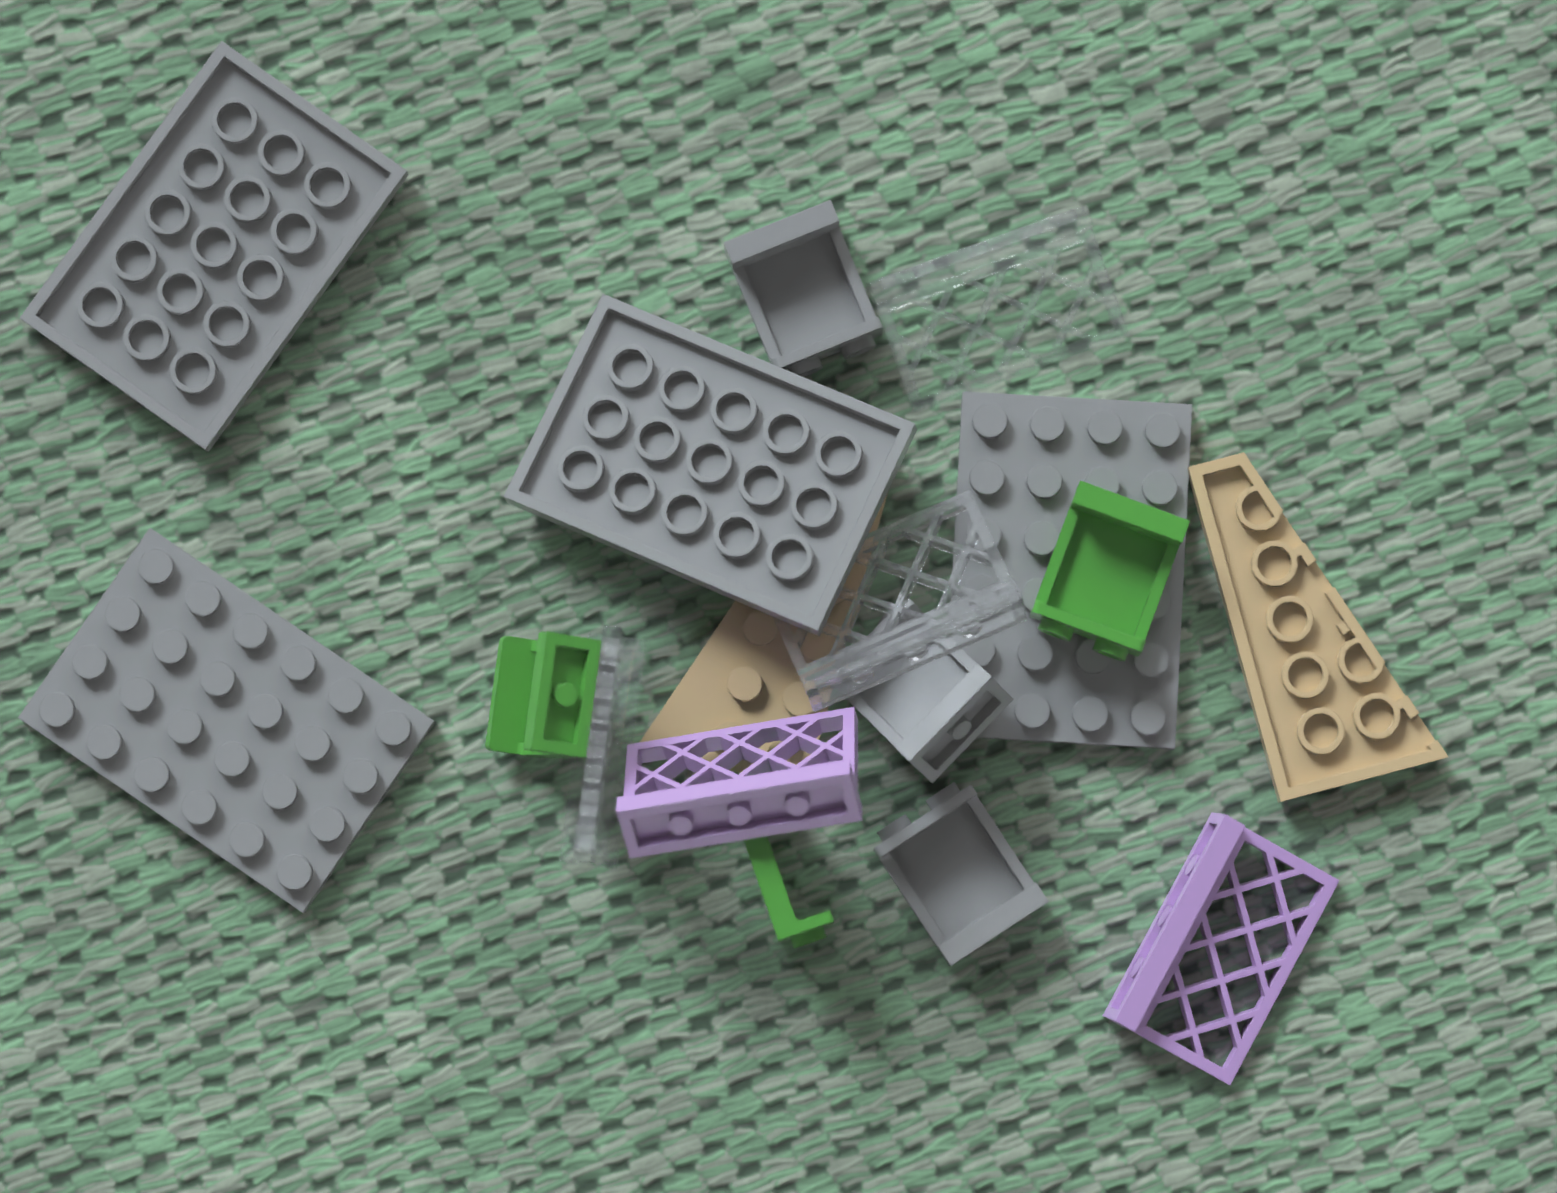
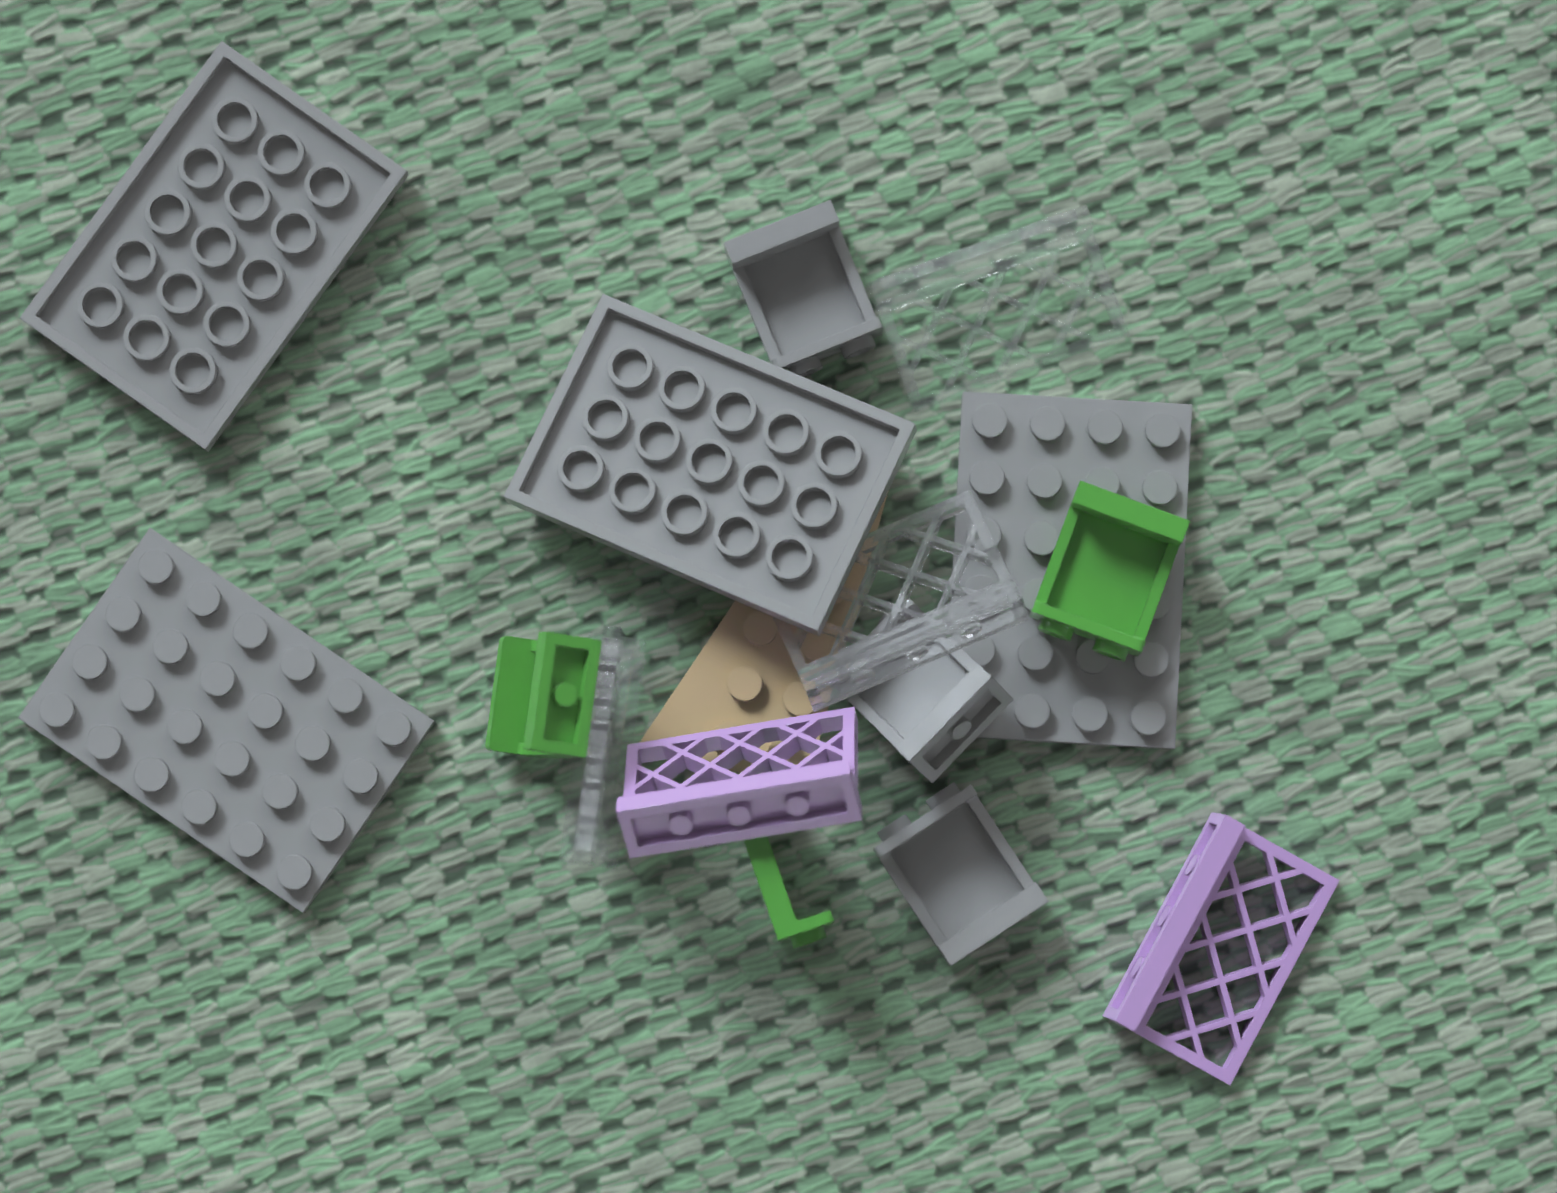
tan wing [1187,452,1449,803] -> none

